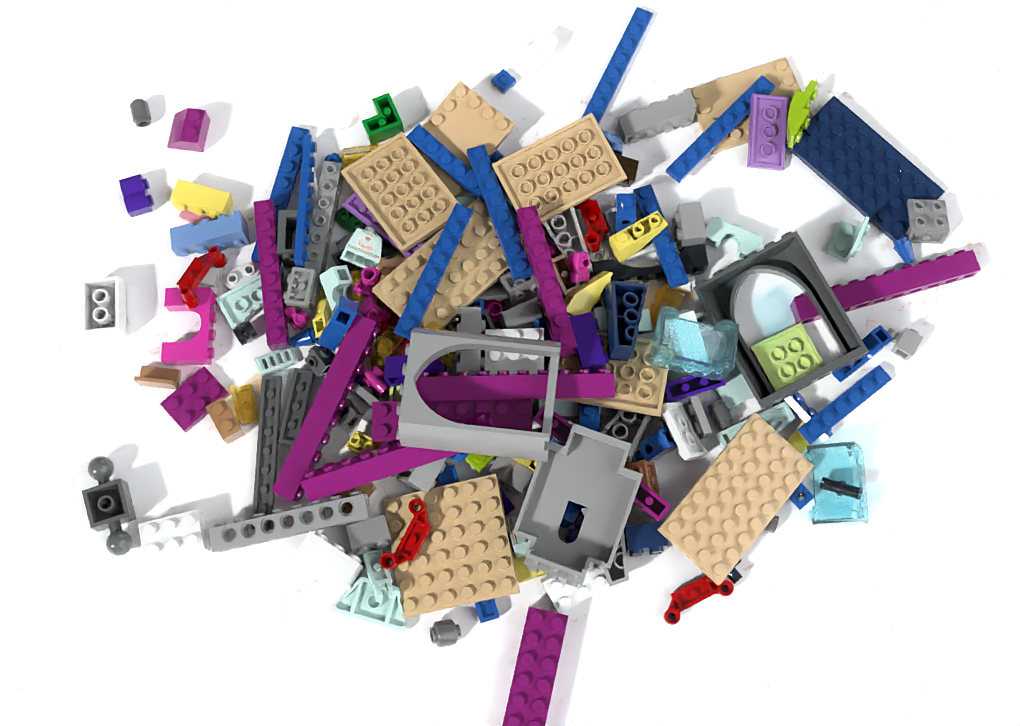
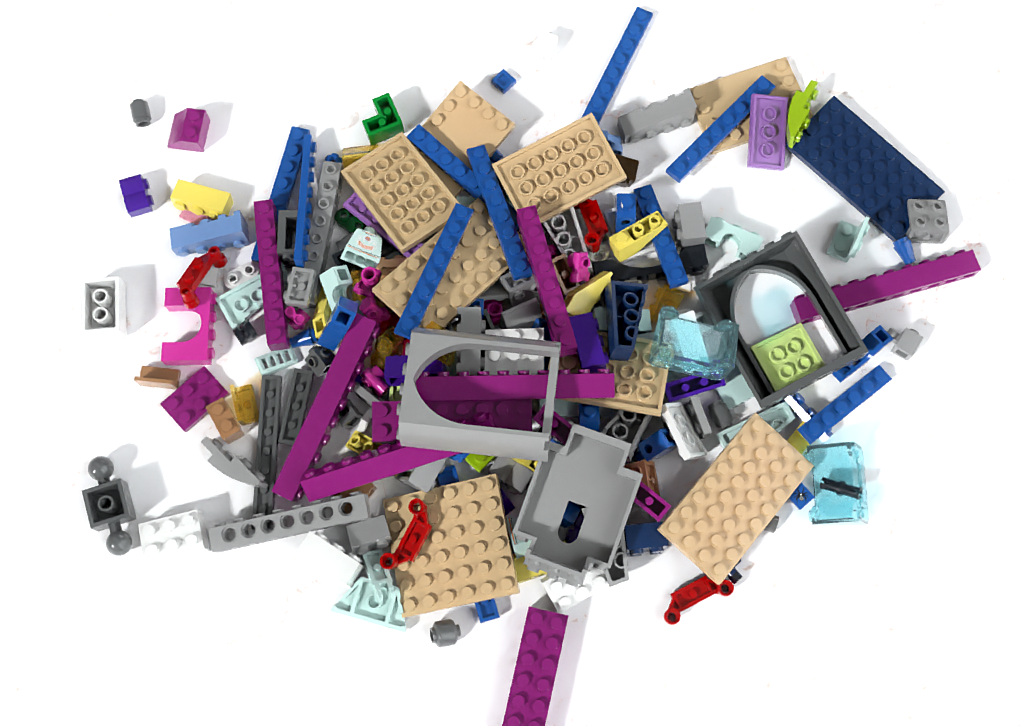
none -> light grey slope [201,436,269,488]

